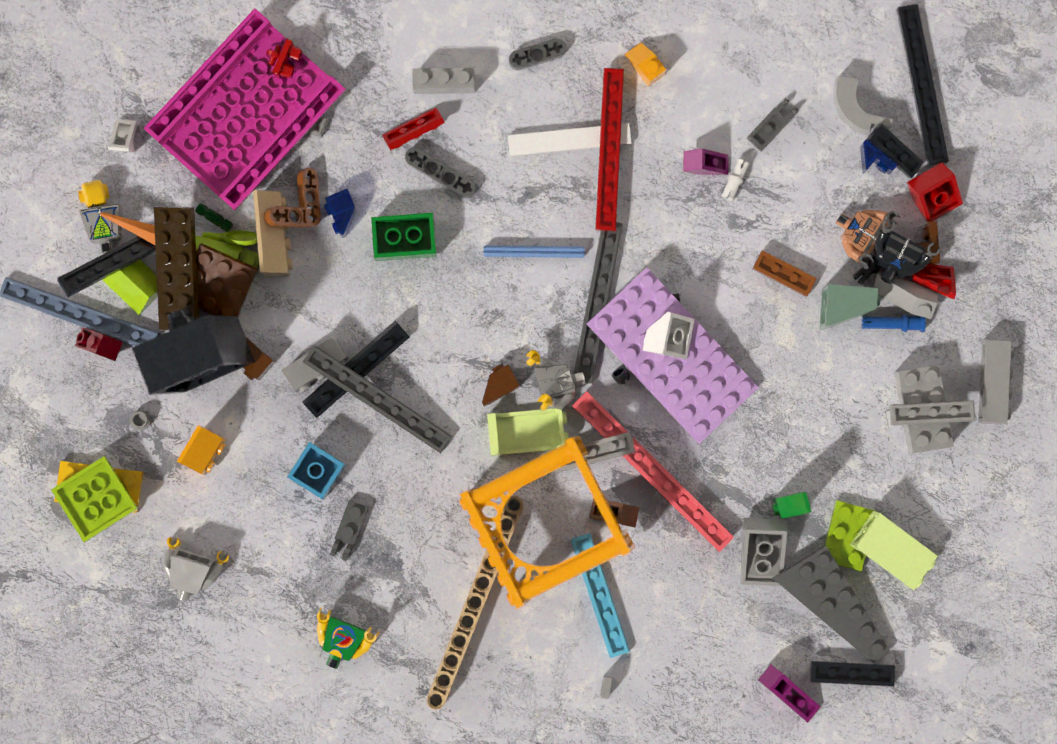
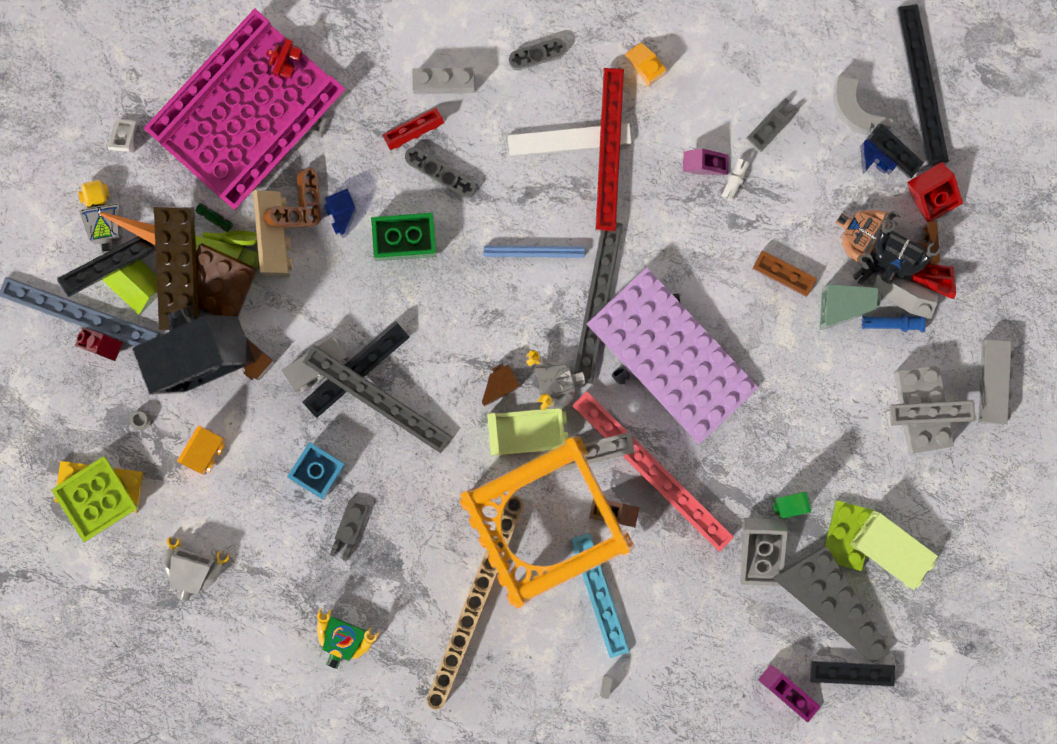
white slope [643,312,695,360] -> none

